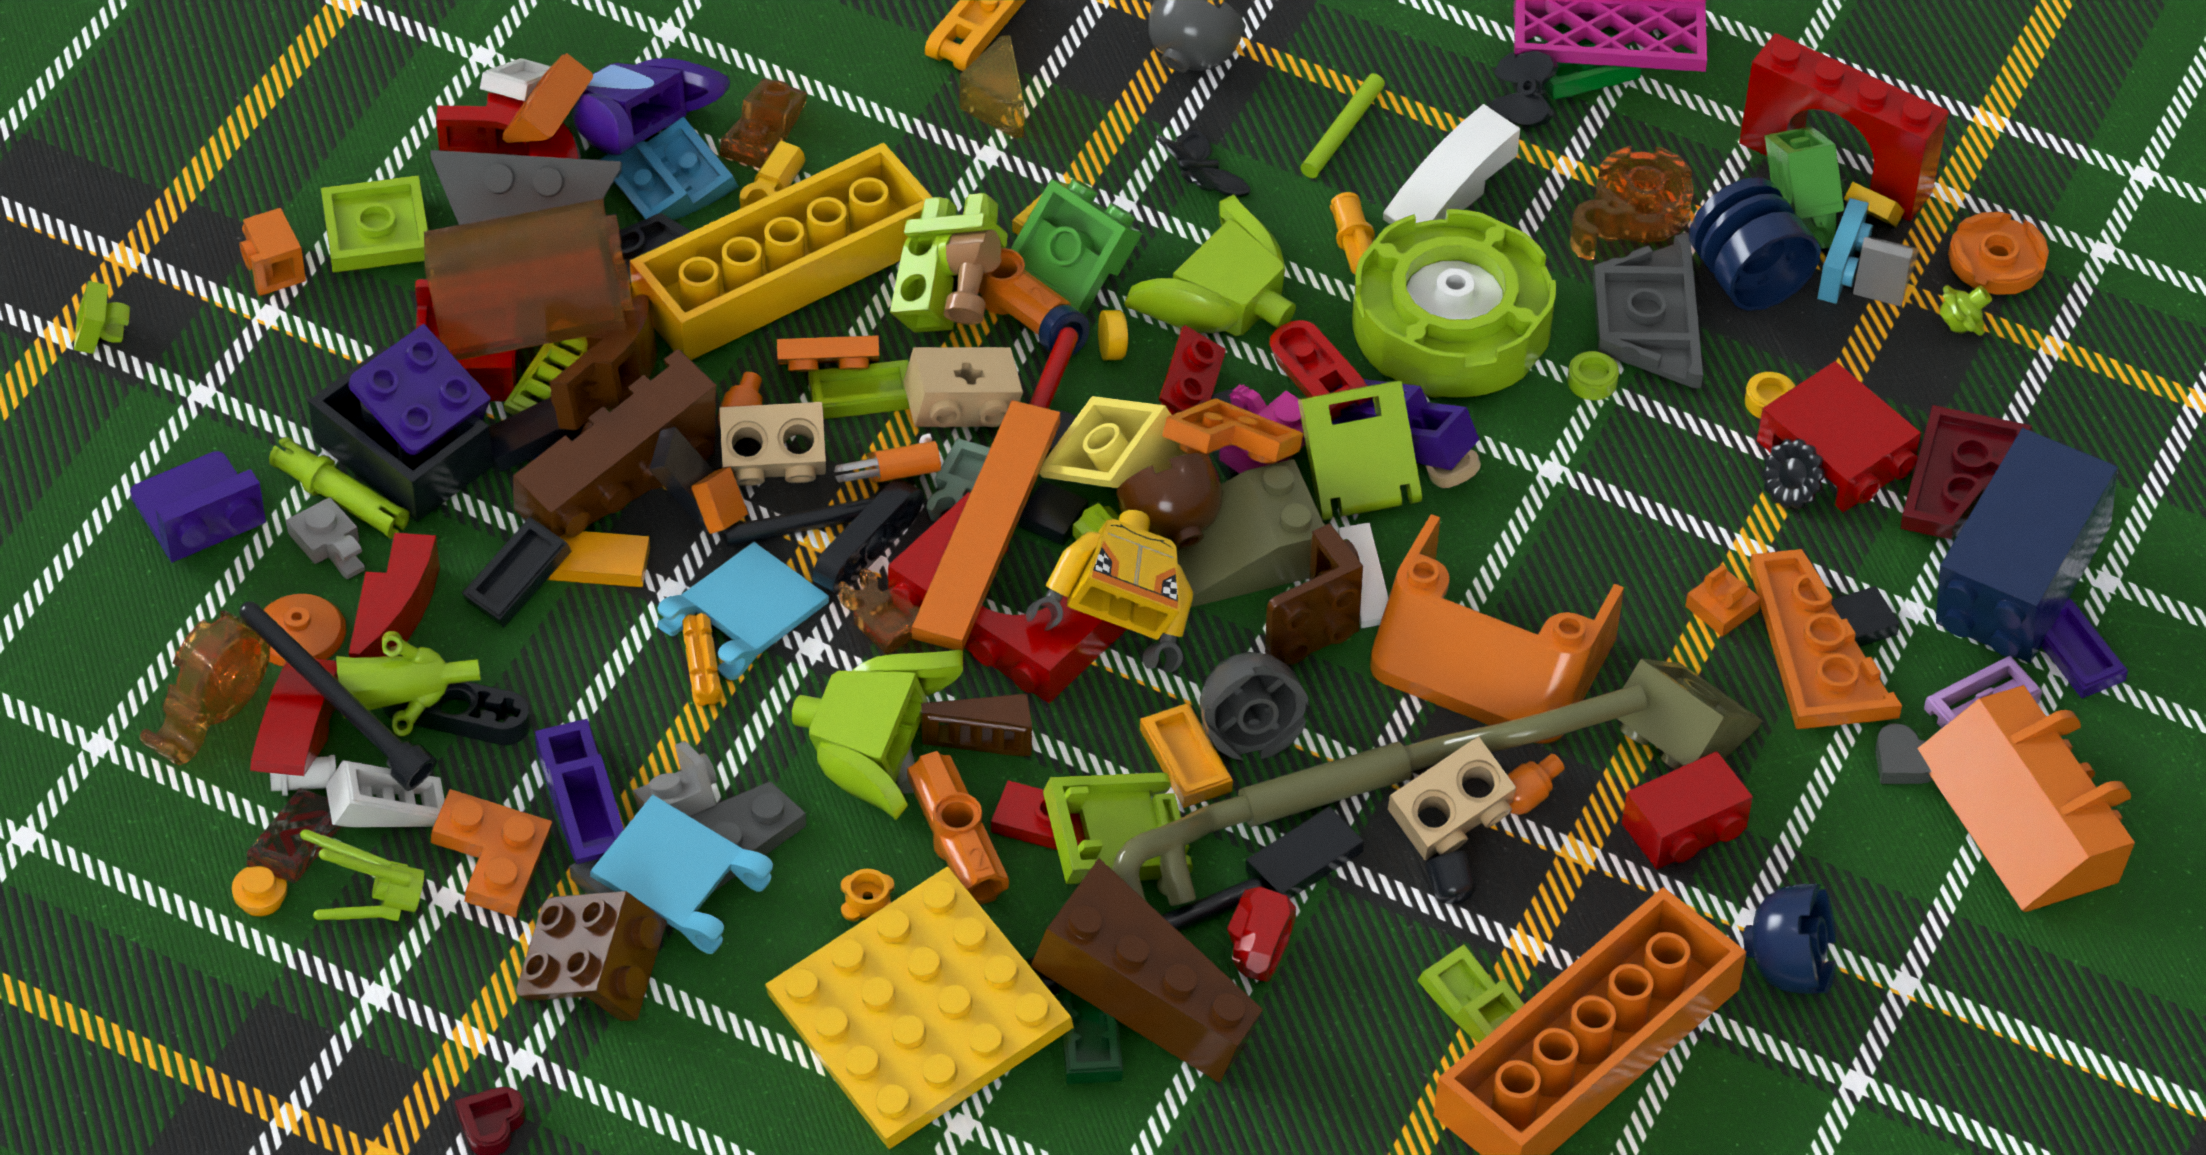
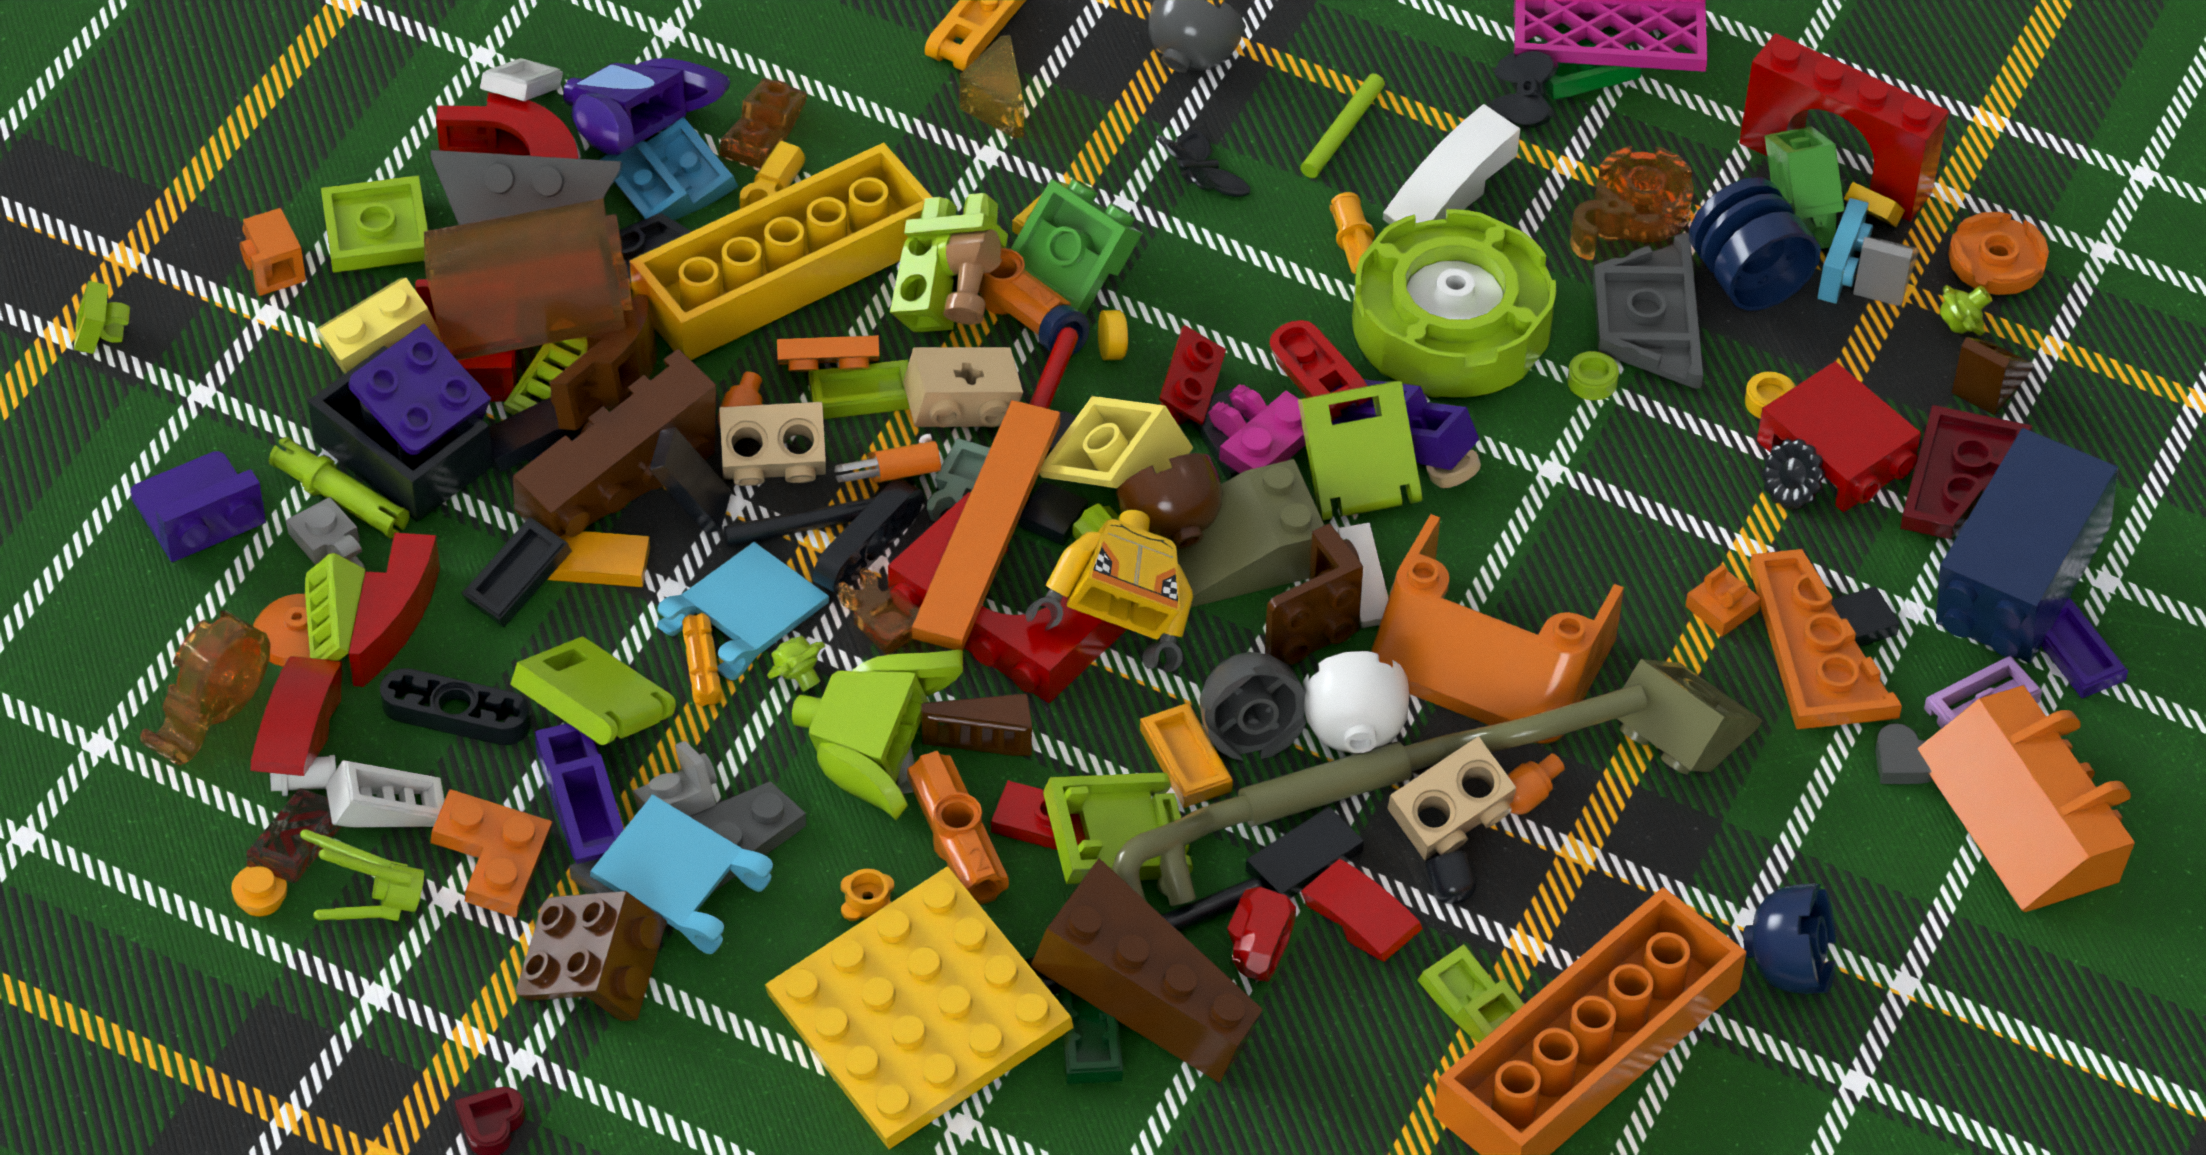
black piece [239,601,437,791] -> none
lime piece [336,631,481,736] -> none
orange slope [502,53,593,143] -> none
orange tile [692,466,748,534] -> none
lime torso [1124,194,1296,336] -> none
orange plate [1162,398,1304,464] -> none
red brick [1622,751,1753,870] -> none
none -> lime slope [305,553,365,661]
none -> light yellow slope [315,277,447,374]
none -> lime container [510,636,676,745]
none -> lime plant [767,635,825,692]
none -> red slope [1301,859,1423,962]
none -> white cylinder [1303,651,1409,753]
none -> reddish brown slope [1951,337,2034,415]

